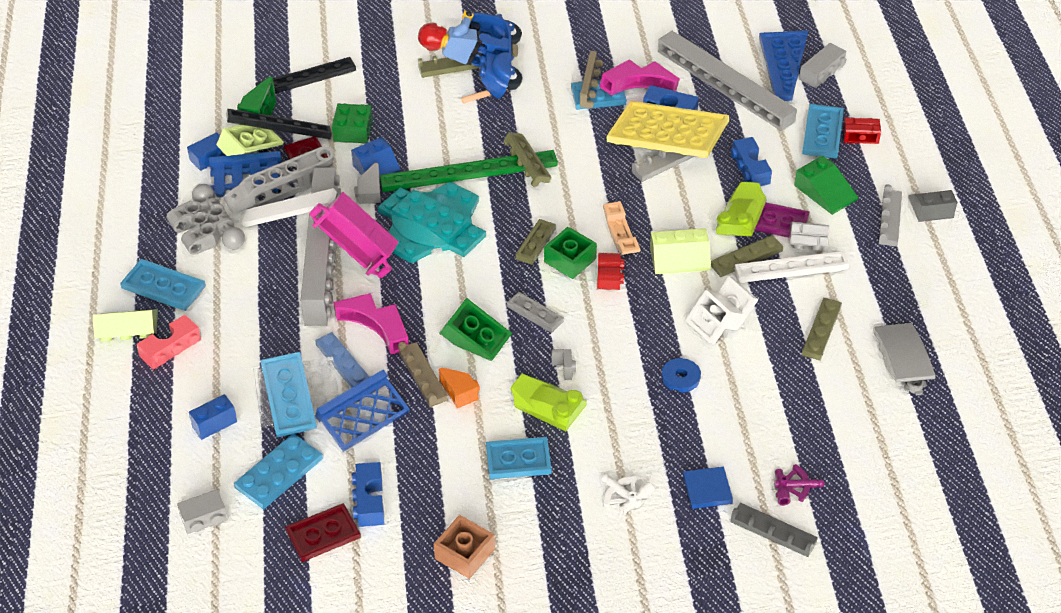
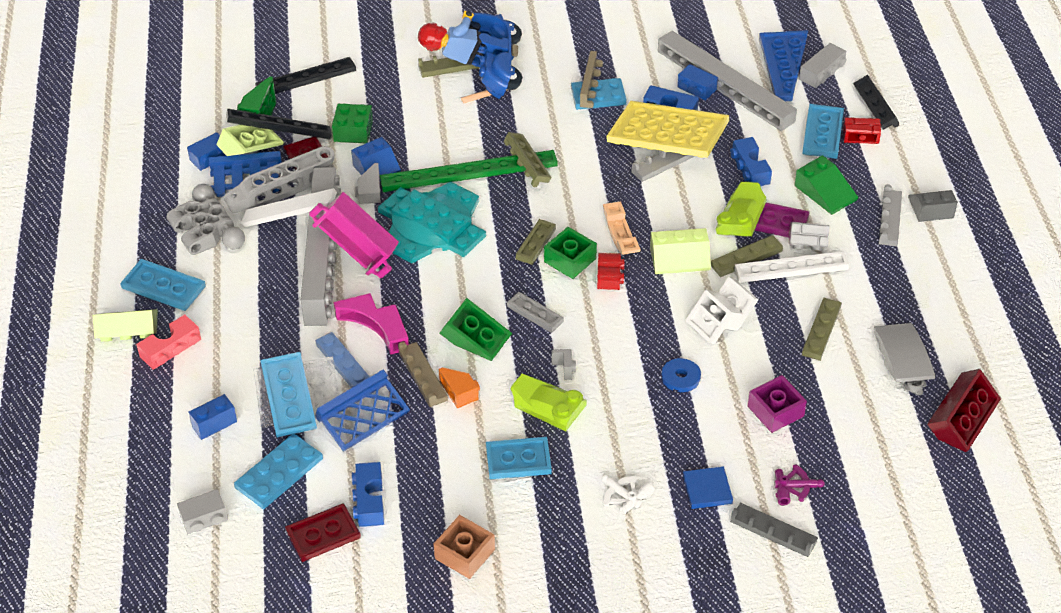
dark pink arch [600,59,680,96] -> none
none -> blue brick [677,64,718,101]
none -> magenta brick [747,375,807,433]
none -> black hinge [853,75,899,130]
none -> dark red slope [927,369,1001,452]

